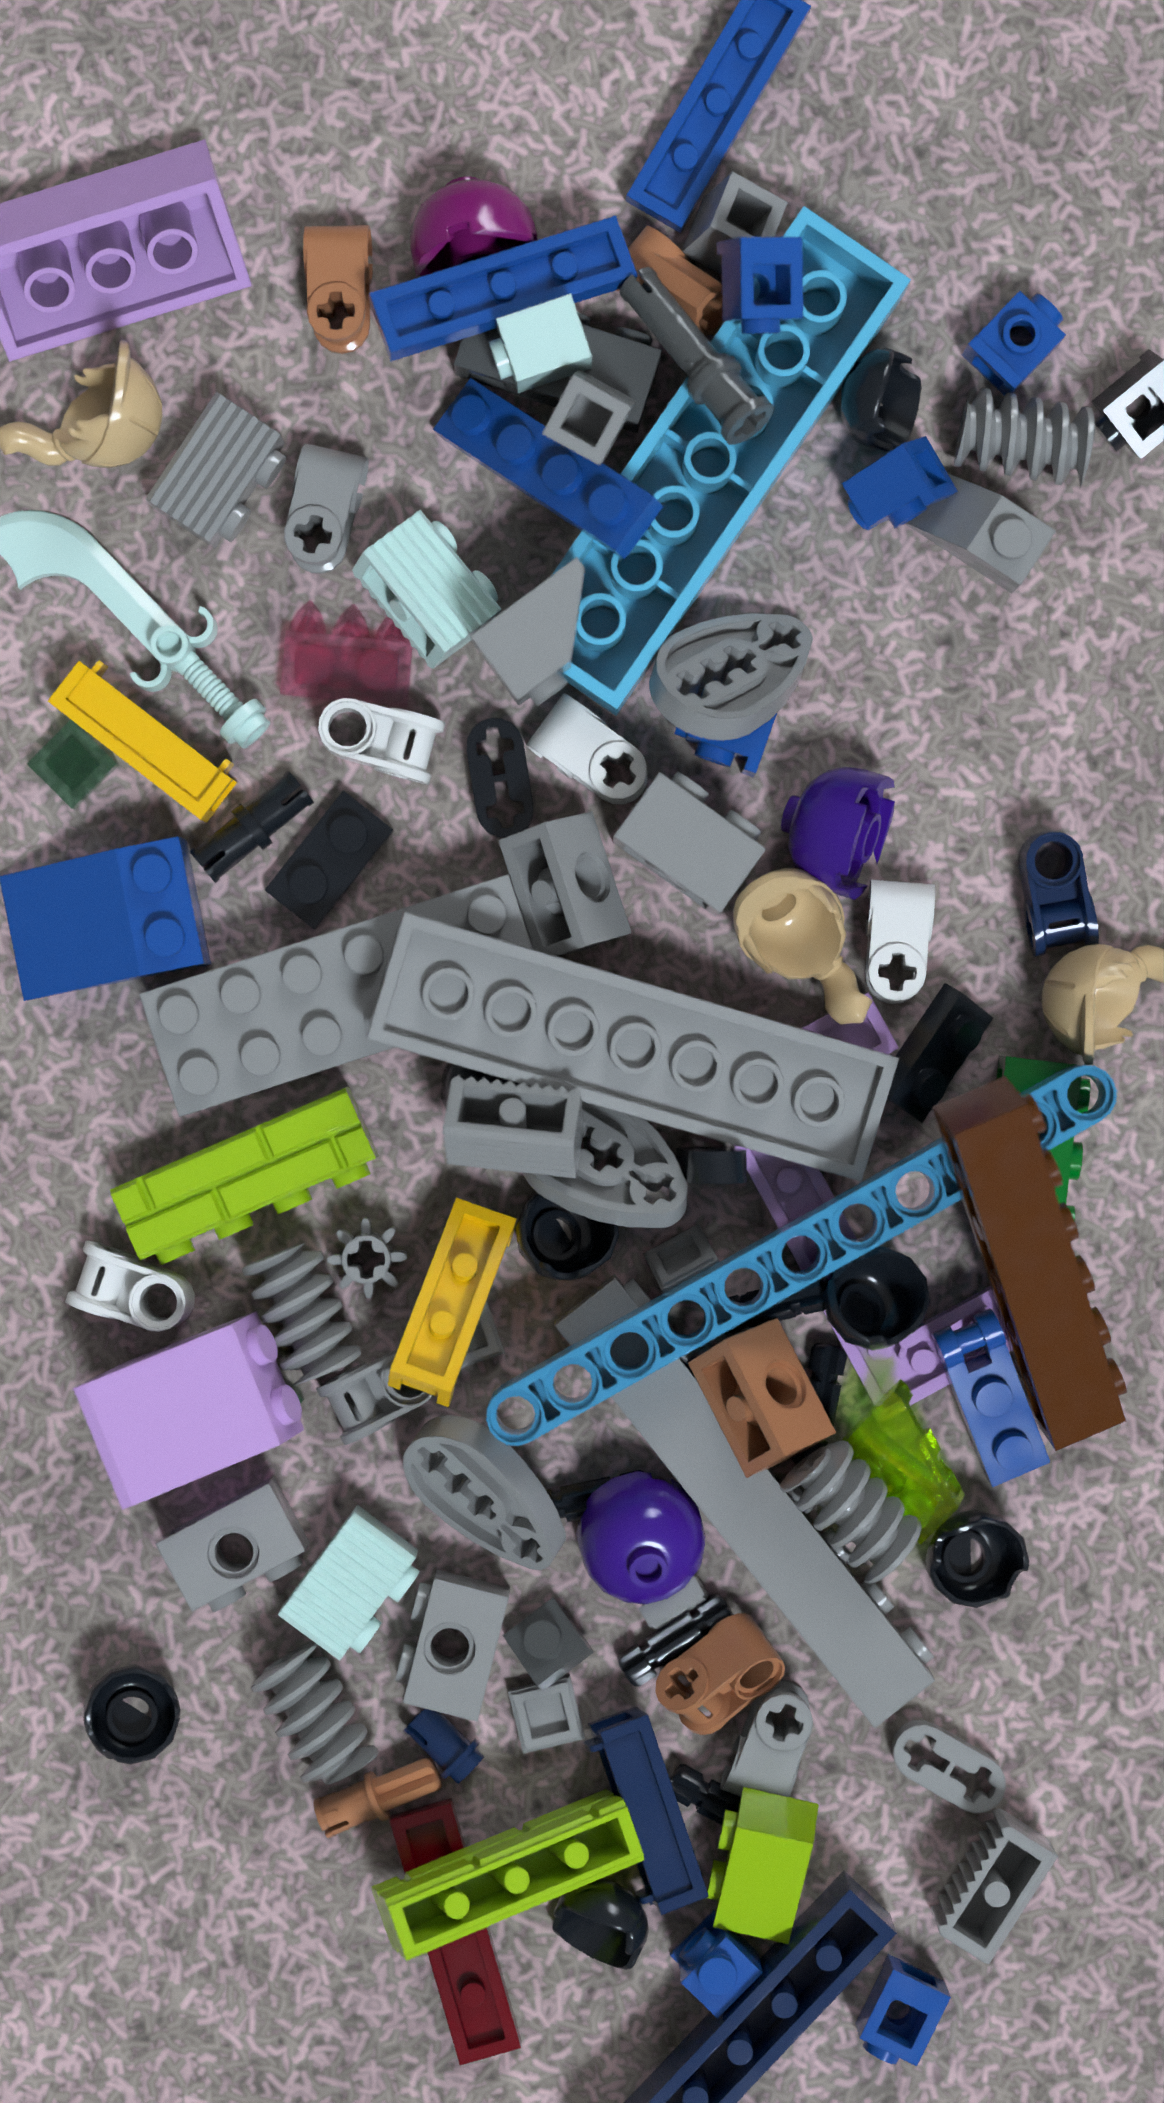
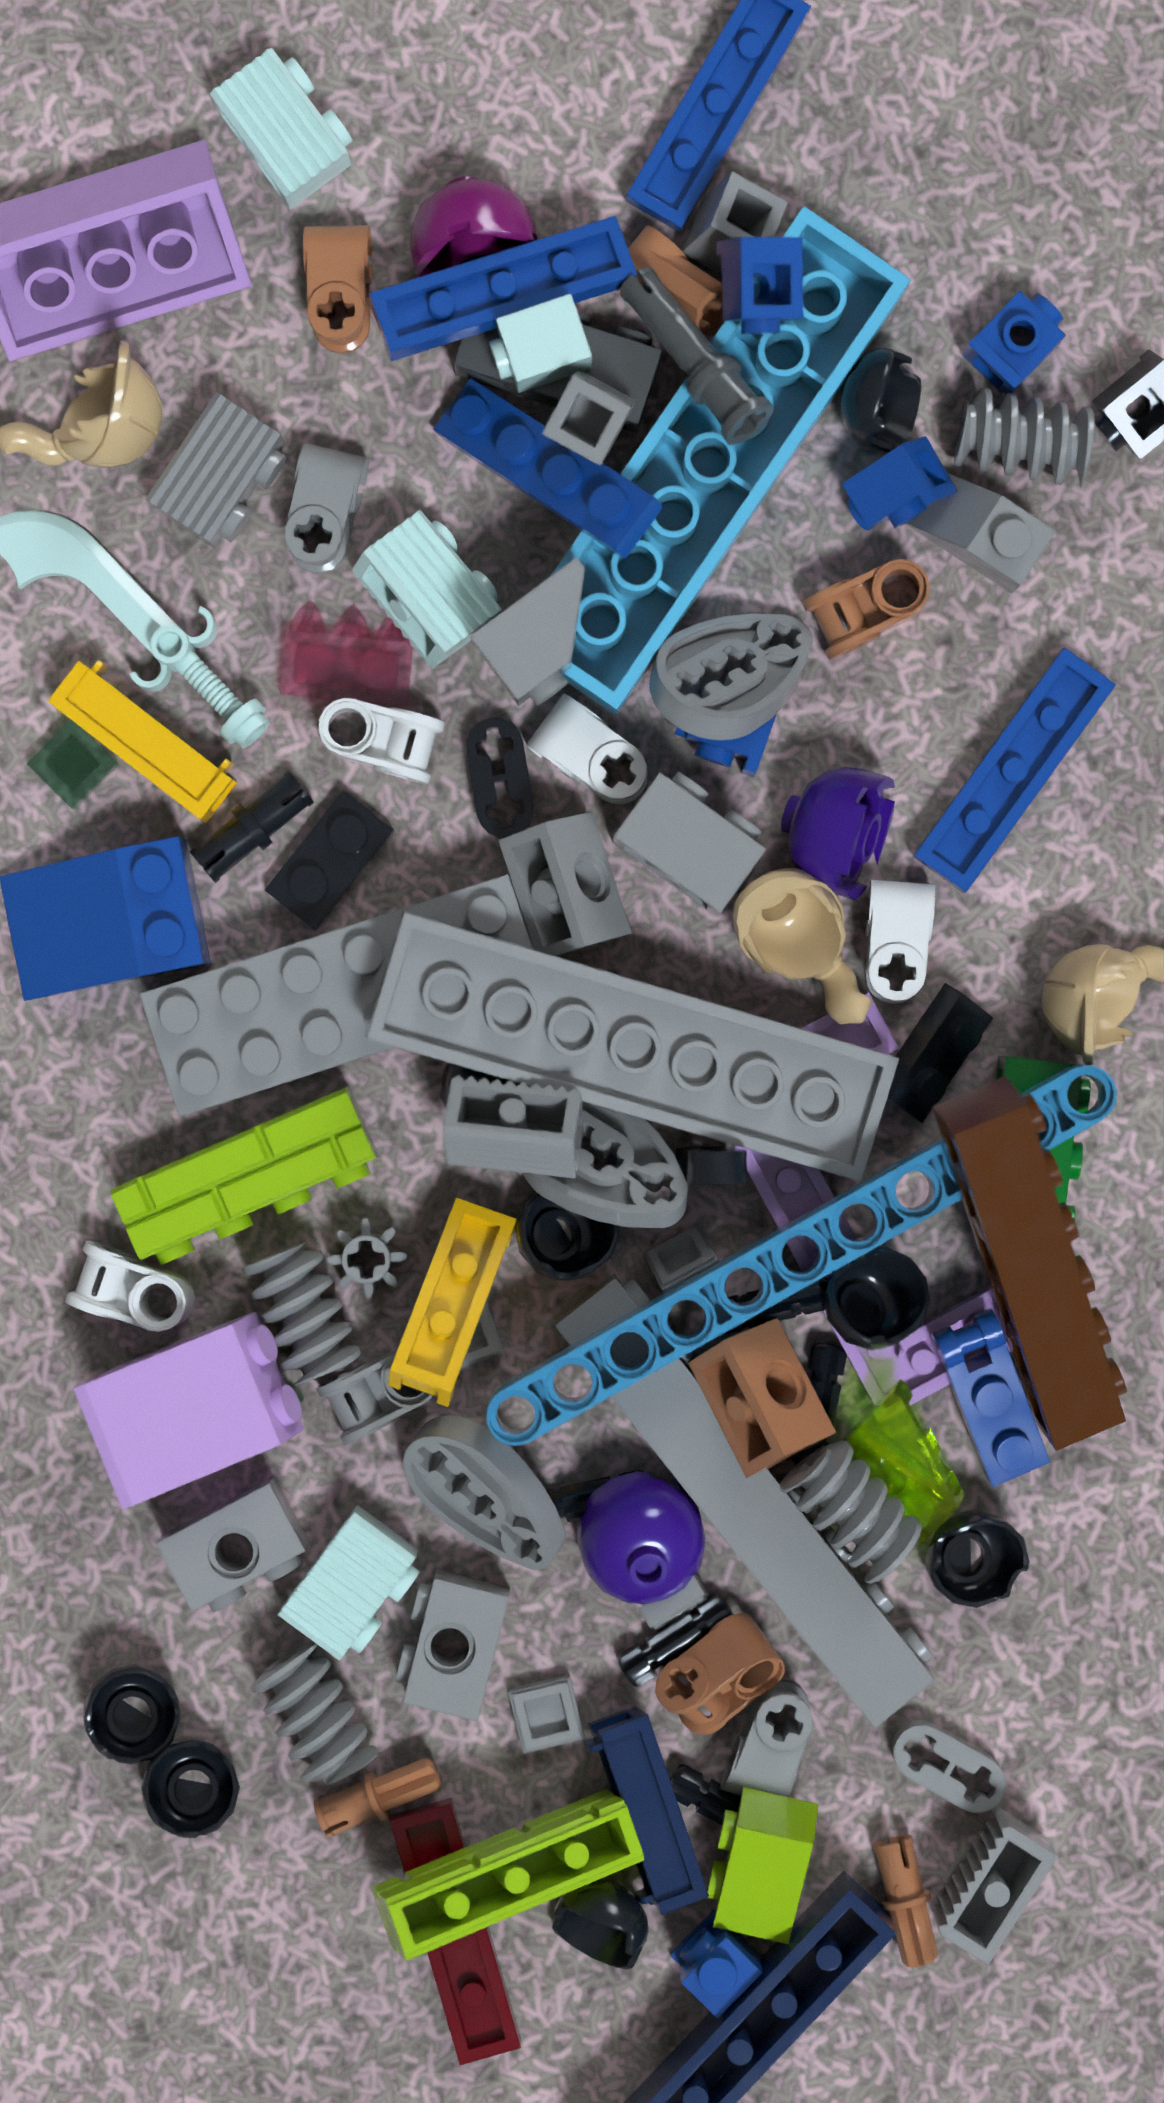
dark blue pin [403,1709,485,1784] -> none
dark grey plate [503,1597,594,1690] -> none
blue brick [855,1954,951,2066] -> none
dark blue piece [1018,832,1099,957] -> none
none -> black hair [141,1739,240,1838]
none -> light aqua brick [210,48,353,210]
none -> nougat piece [802,559,930,660]
none -> nougat axle [872,1835,938,1967]
none -> blue plate [912,647,1116,893]

